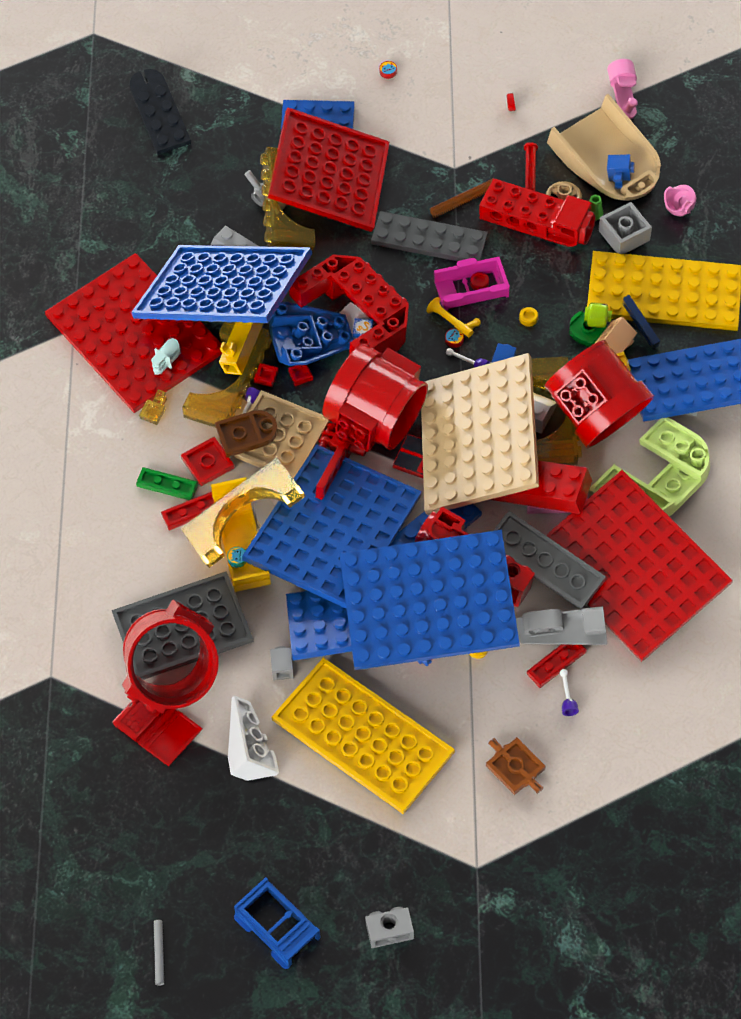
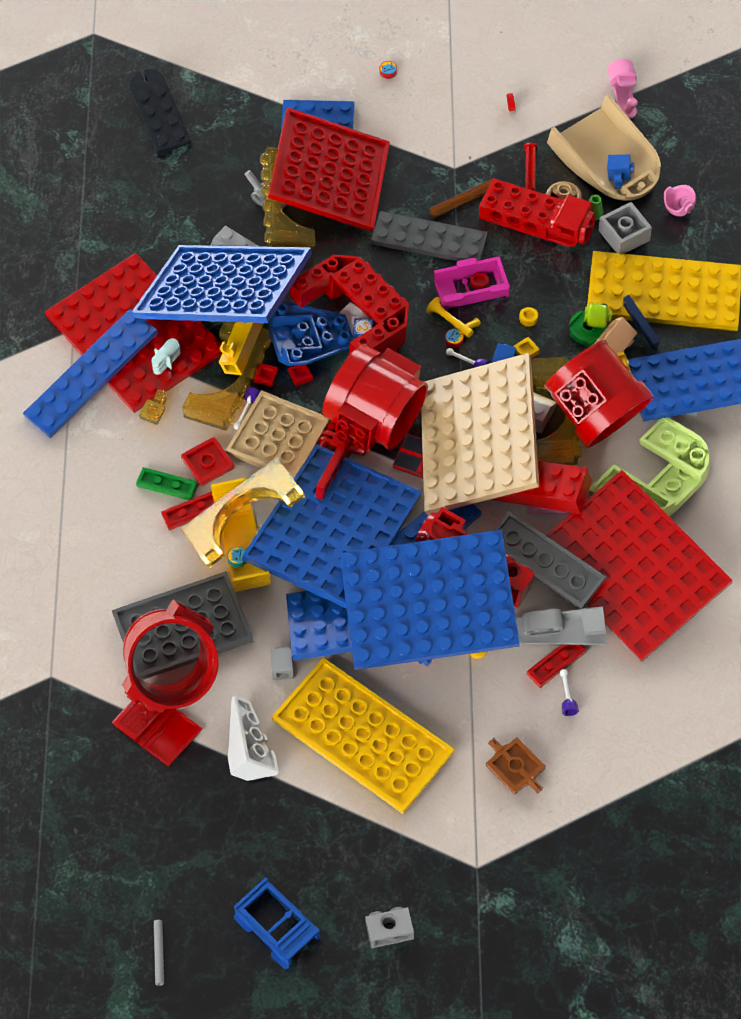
reddish brown plate [215,410,278,458] -> none
none -> blue plate [23,309,158,438]
none -> yellow plate [513,337,540,359]

